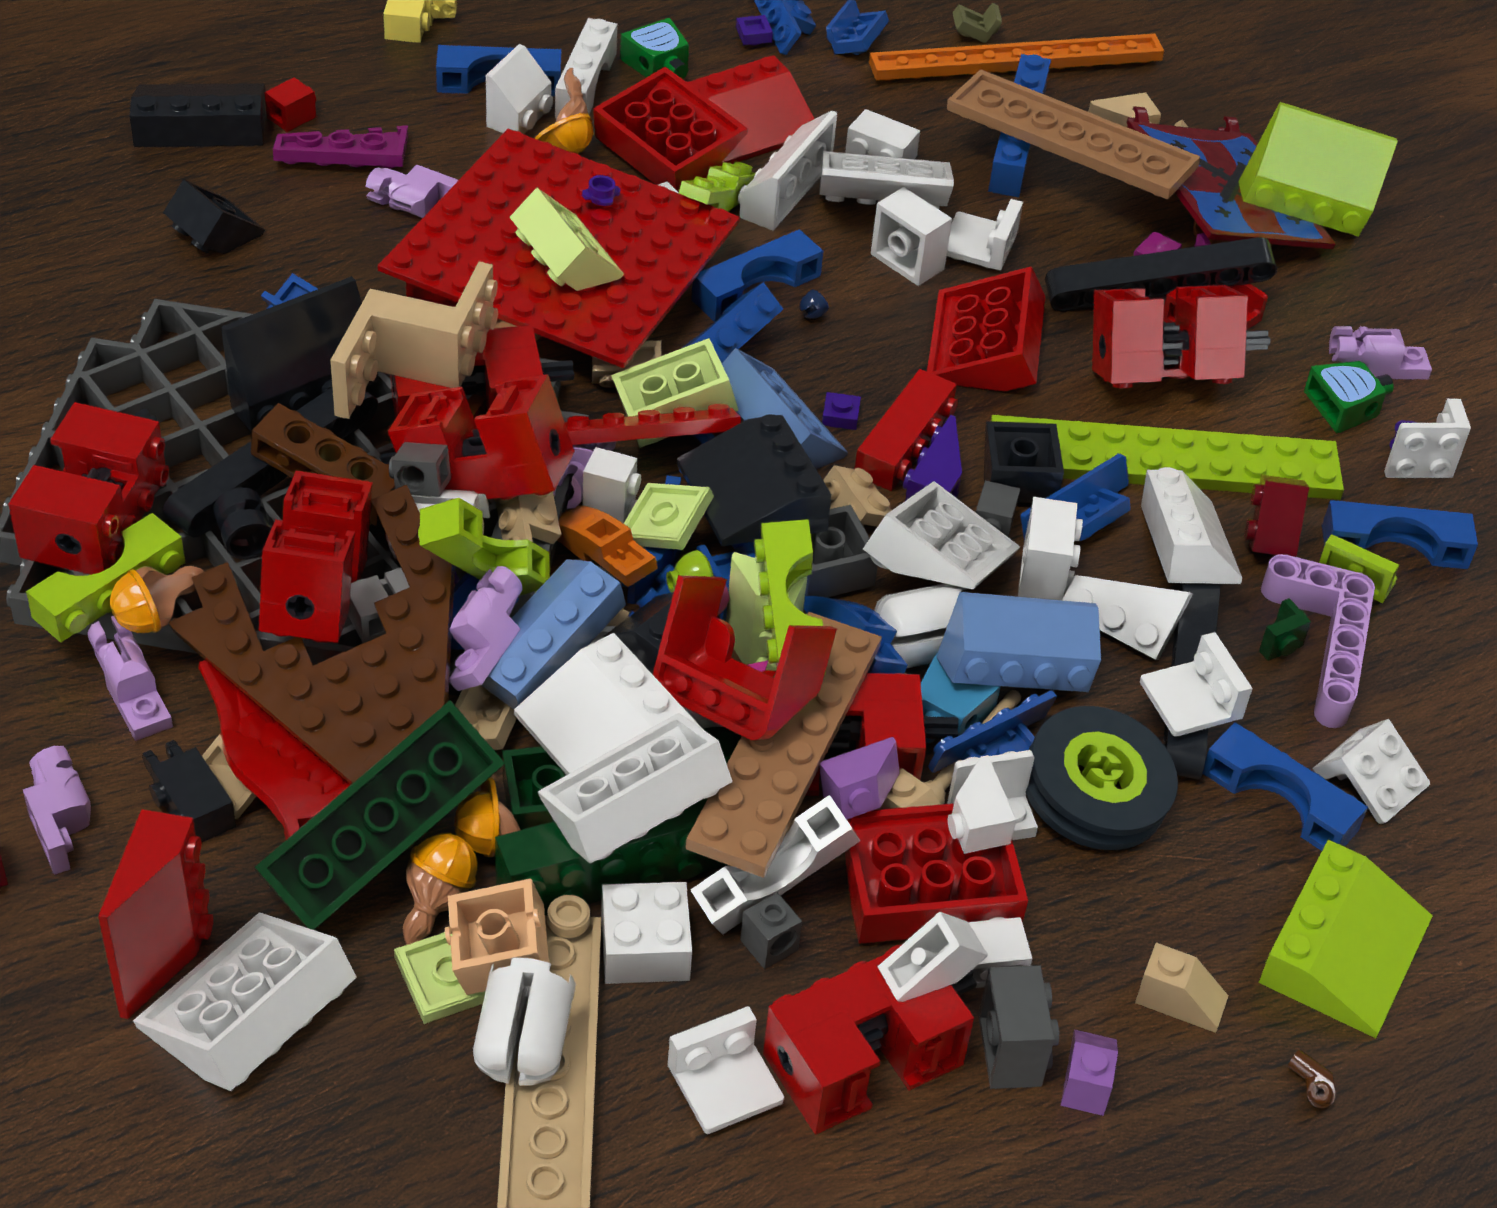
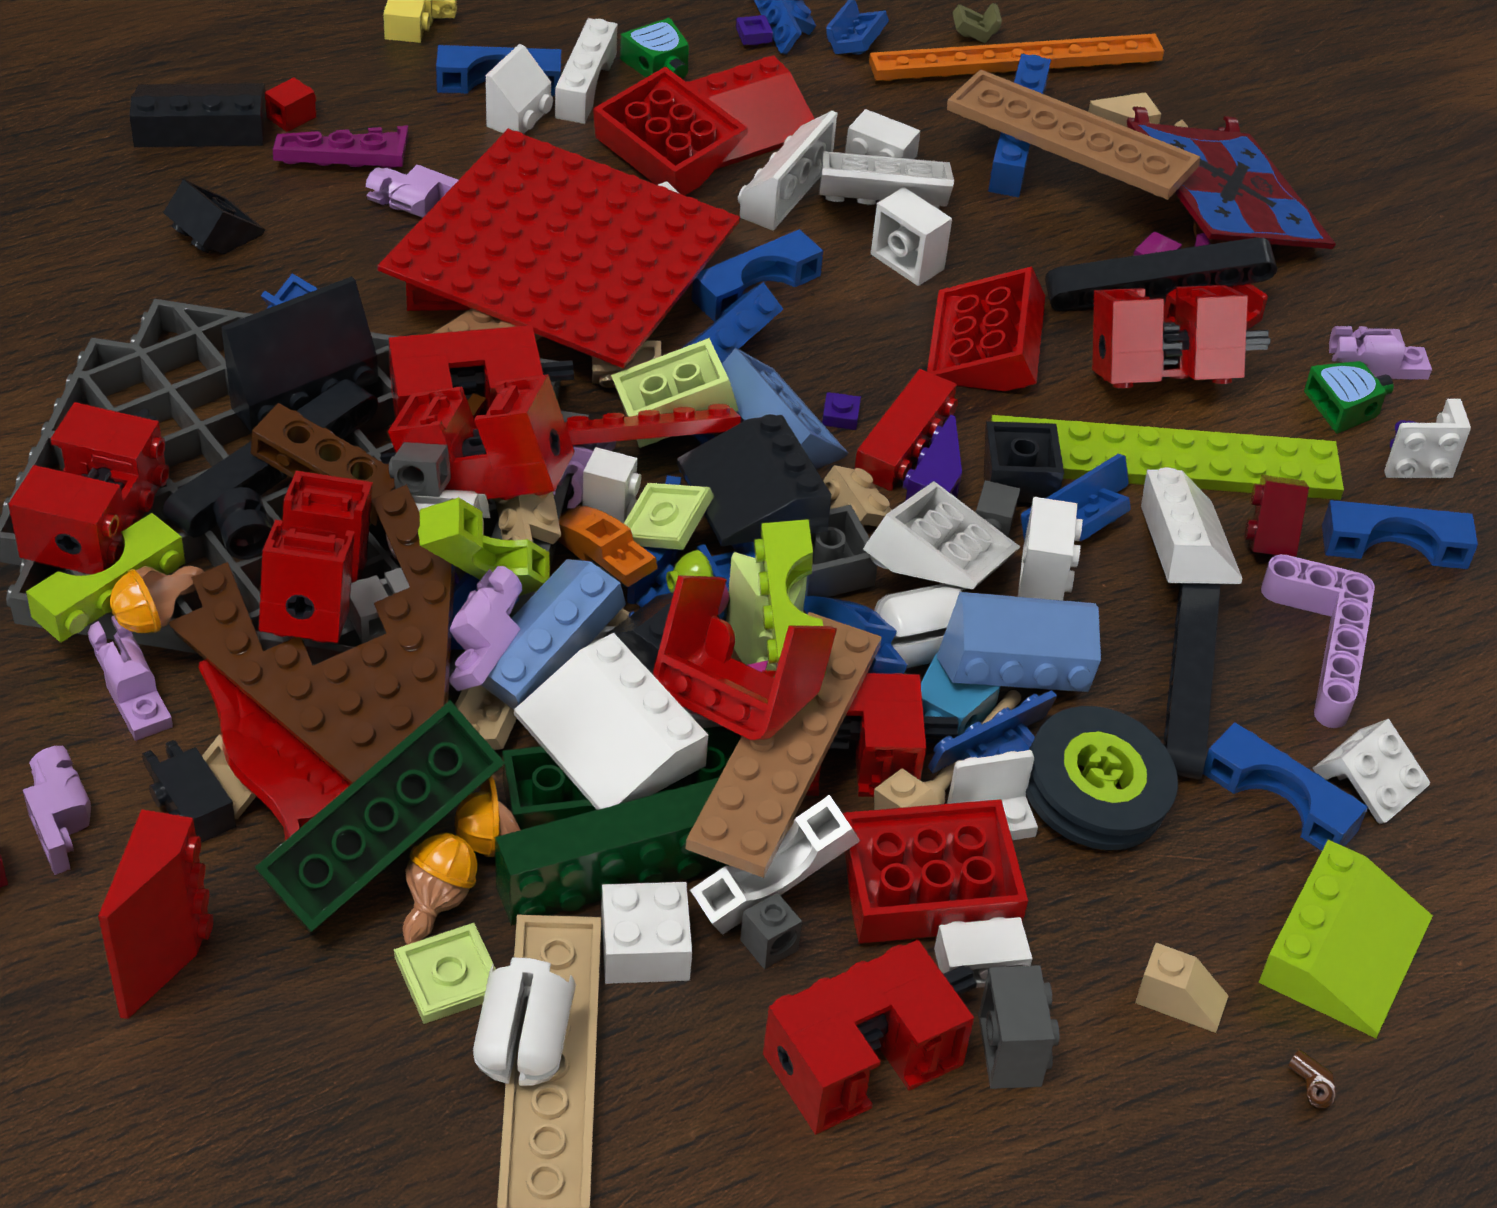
white slope [133,912,357,1091] -> none
tan bracket [330,262,498,419] -> none
light nougat brick [445,879,549,995] -> none
yellowish green slope [510,188,624,291] -> none
light orange piece [535,68,593,154] -> none
white slope [538,713,733,864] -> none
tan tile [548,895,590,938] -> none
dark purple plate [582,175,621,206] -> none
white bracket [668,1006,784,1134] -> none
lime slope [678,161,756,212] -> none
dark blue hinge [799,290,829,320] -> none
medium lavender slope [819,737,900,820] -> none
white slope [878,912,988,1002] -> none
white bracket [947,199,1023,271] -> none
white slope [948,755,1016,854] -> none
medium lavender slope [1061,1030,1118,1116] -> none
white wing [1062,575,1193,660] -> none
white bracket [1140,632,1252,737] -> none
lime slope [1238,102,1398,237] -> none
dark green bracket [1259,598,1311,661] -> none
lime bracket [1319,534,1399,603] -> none

